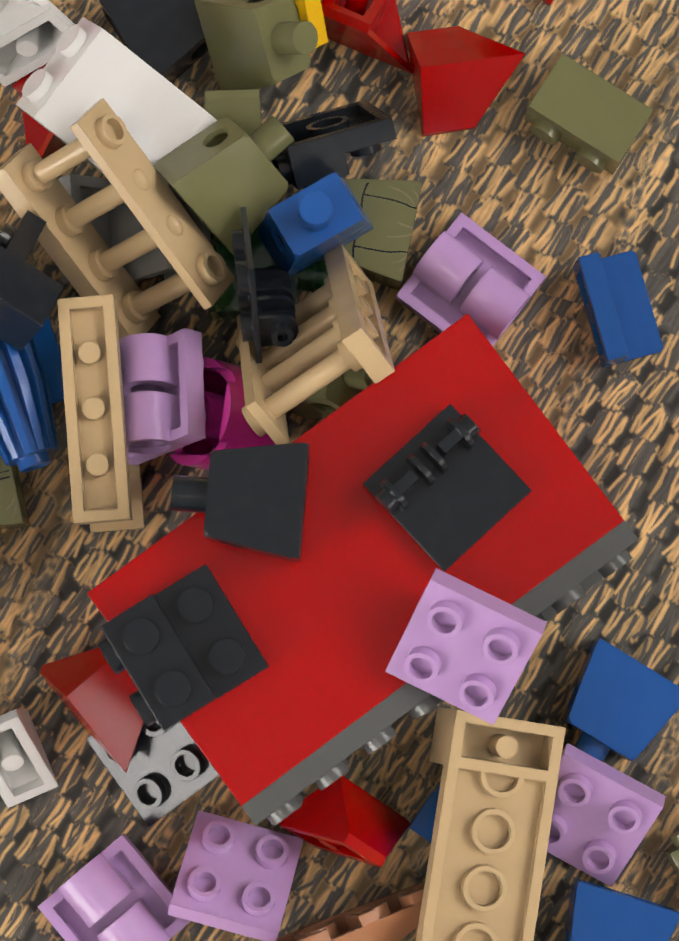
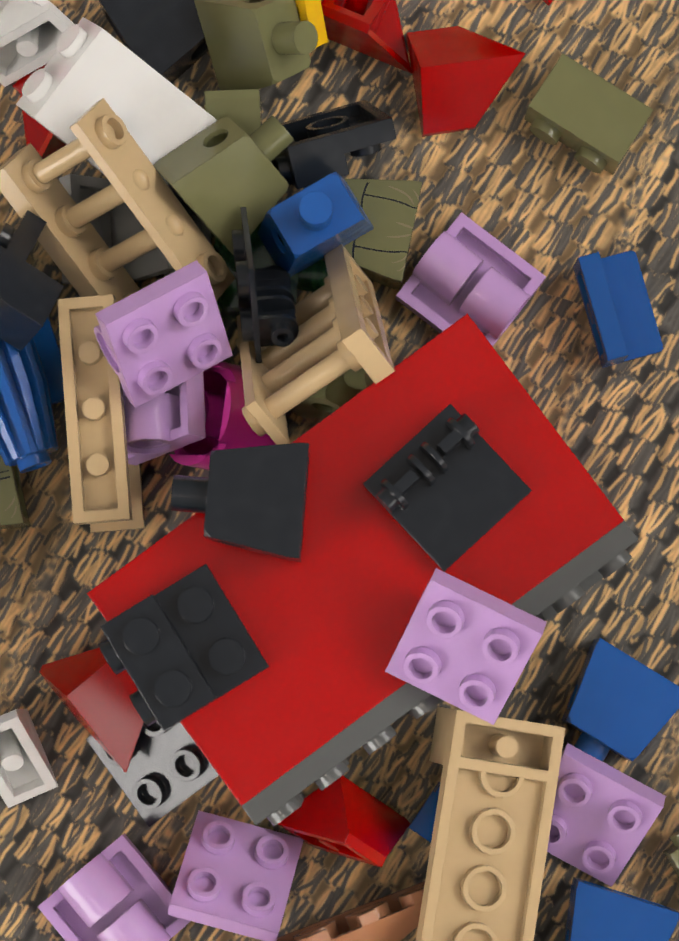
none -> lavender plate [94,260,233,408]

